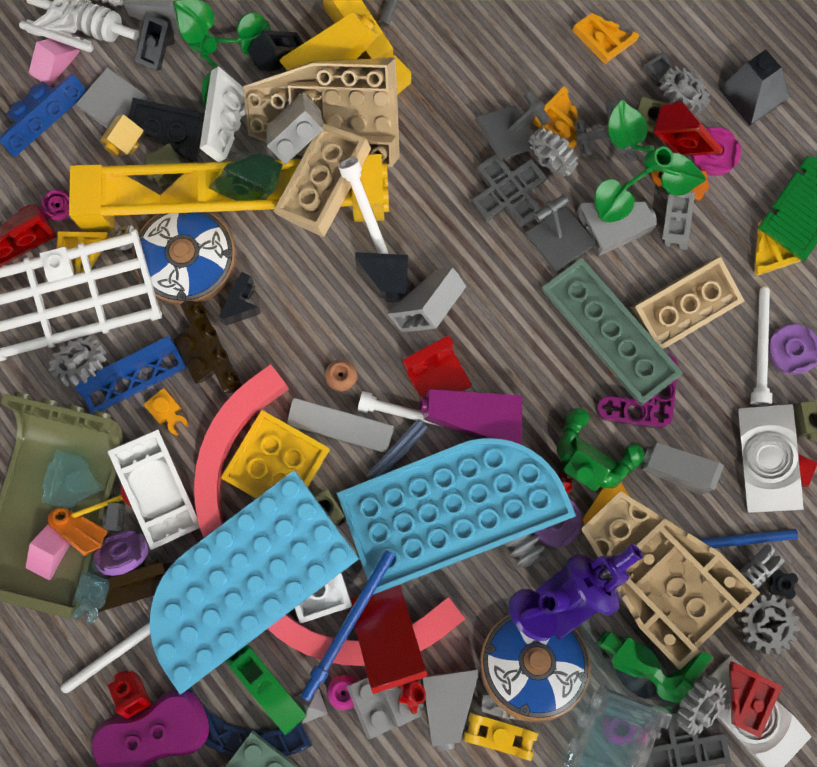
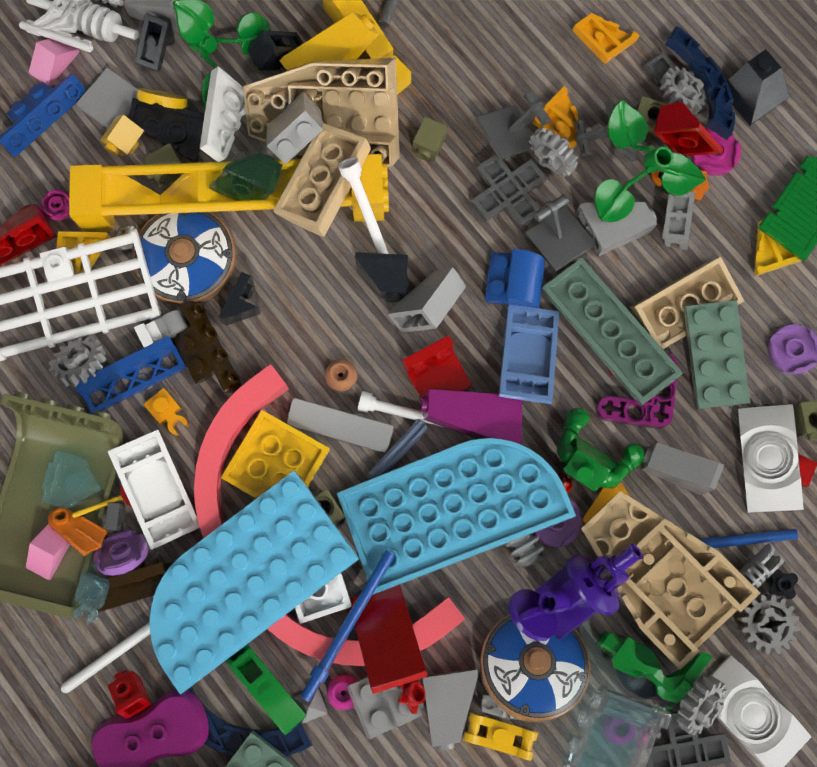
red wing [729,661,783,738] -> none
white piece [750,286,772,407] -> none
none -> leg [134,310,189,348]
none -> yellow tile [137,88,188,109]
none -> olive brick [412,117,448,162]
none -> blue brick [485,249,545,308]
none -> medium blue slope [499,304,559,404]
none -> dark blue tile [665,26,735,140]
none -> sand green plate [683,300,750,409]

